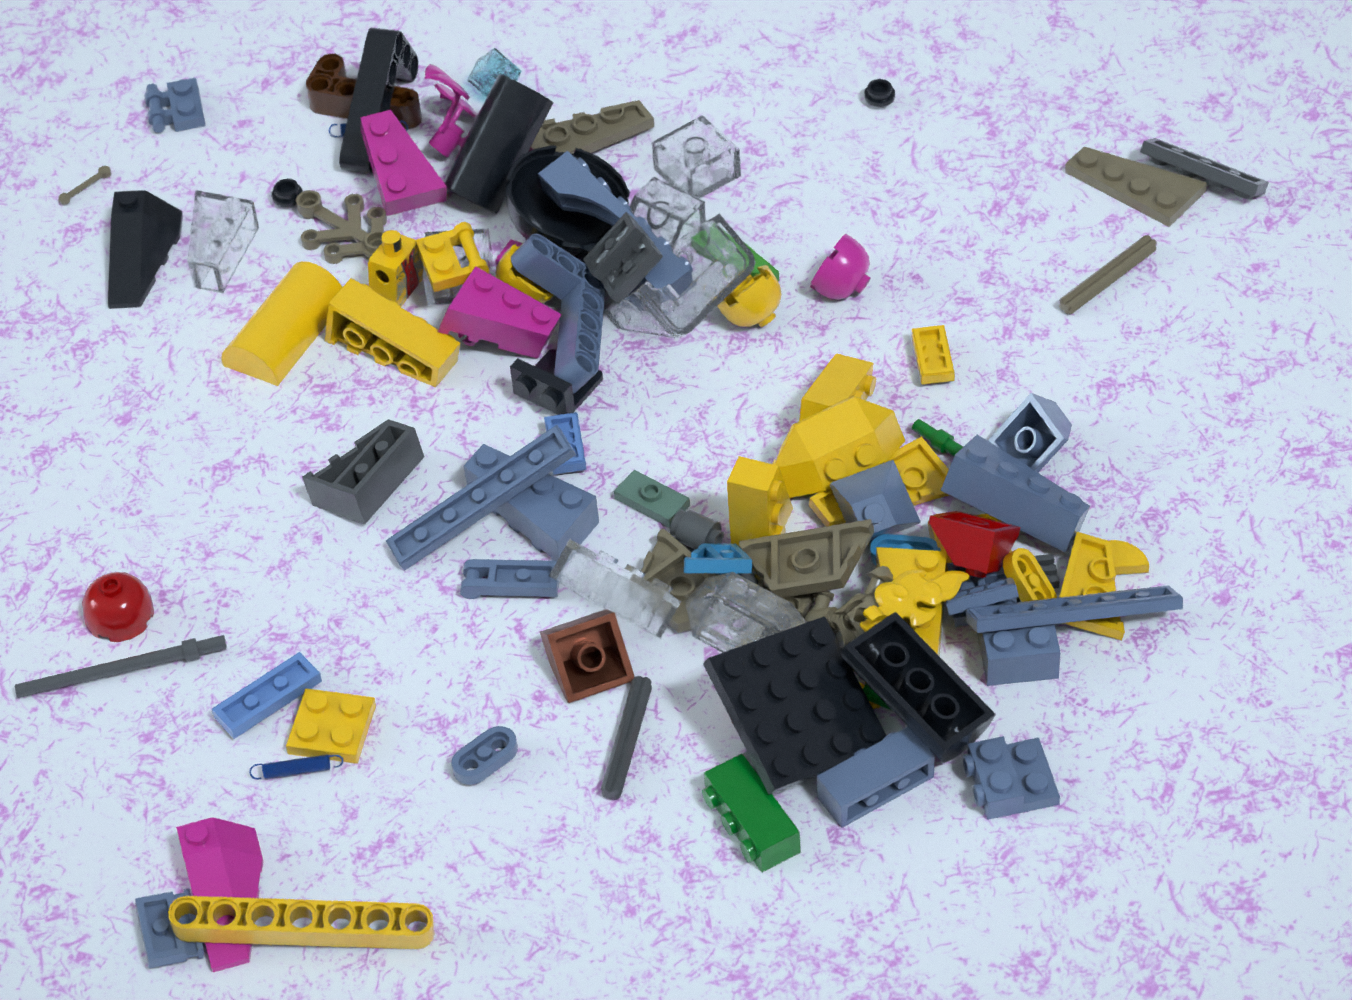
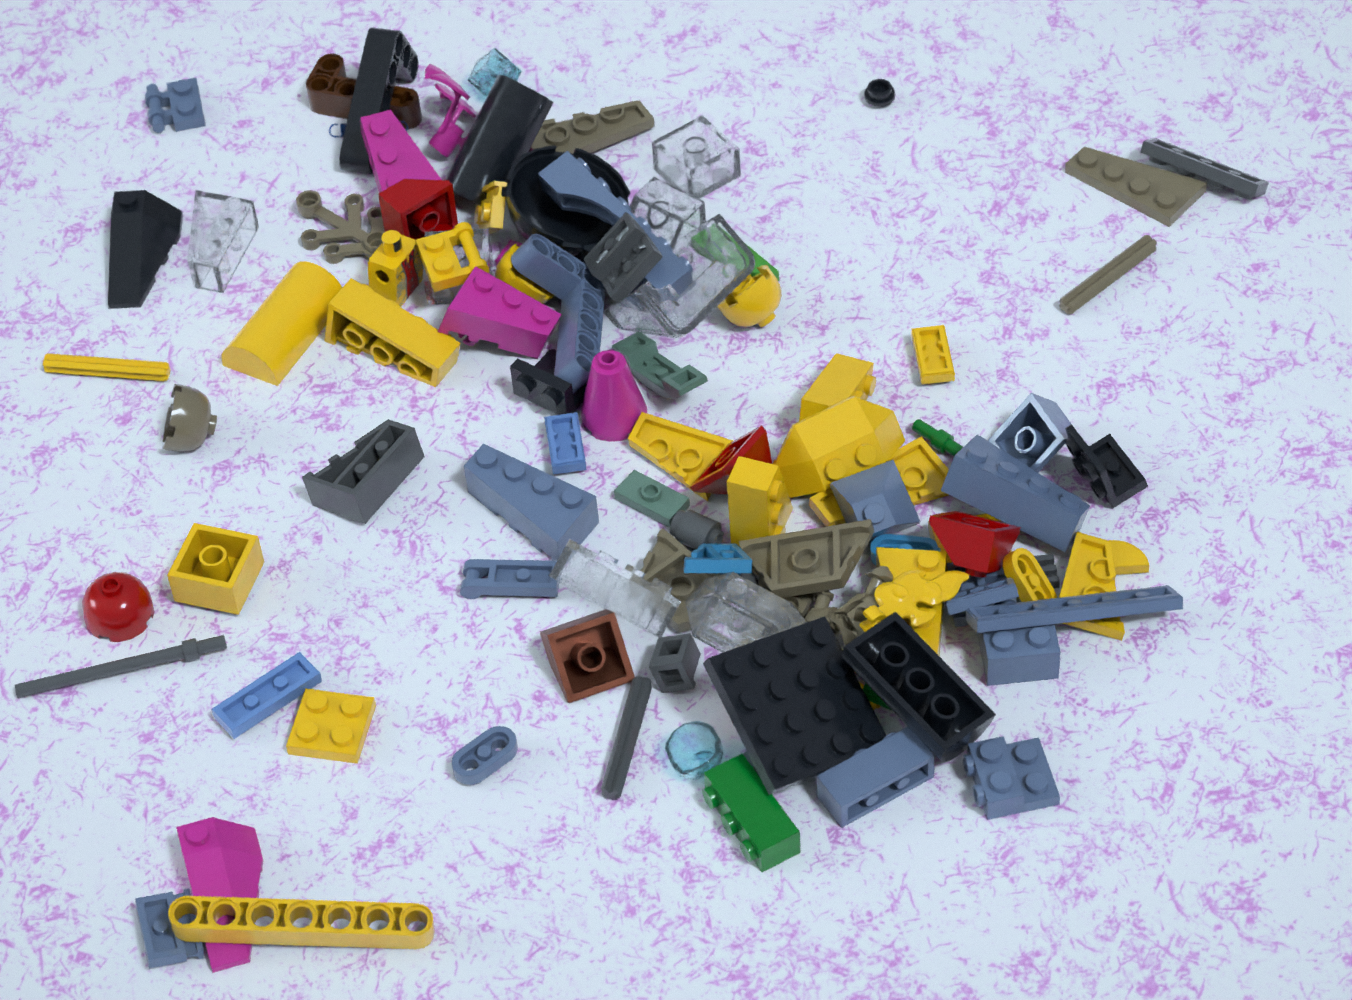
dark tan hinge [58,166,111,205] -> none
blue piece [249,754,343,780] -> none
black plate [272,178,303,207] -> none
sand blue tile [385,425,577,570] -> none
dark pink cylinder [810,234,871,300] -> none
none -> yellow axle [43,353,171,381]
none -> dark tan cylinder [162,384,217,452]
none -> yellow brick [167,523,264,615]
none -> red slope [378,179,458,240]
none -> yellow plate [474,181,507,234]
none -> dark pink cone [581,350,647,442]
none -> sand green slope [612,331,708,399]
none -> yellow wing [628,412,733,502]
none -> dark grey brick [649,633,701,693]
none -> clear light blue hair [665,721,724,780]
none -> red slope [690,425,772,494]
none -> black bracket [1065,424,1148,508]

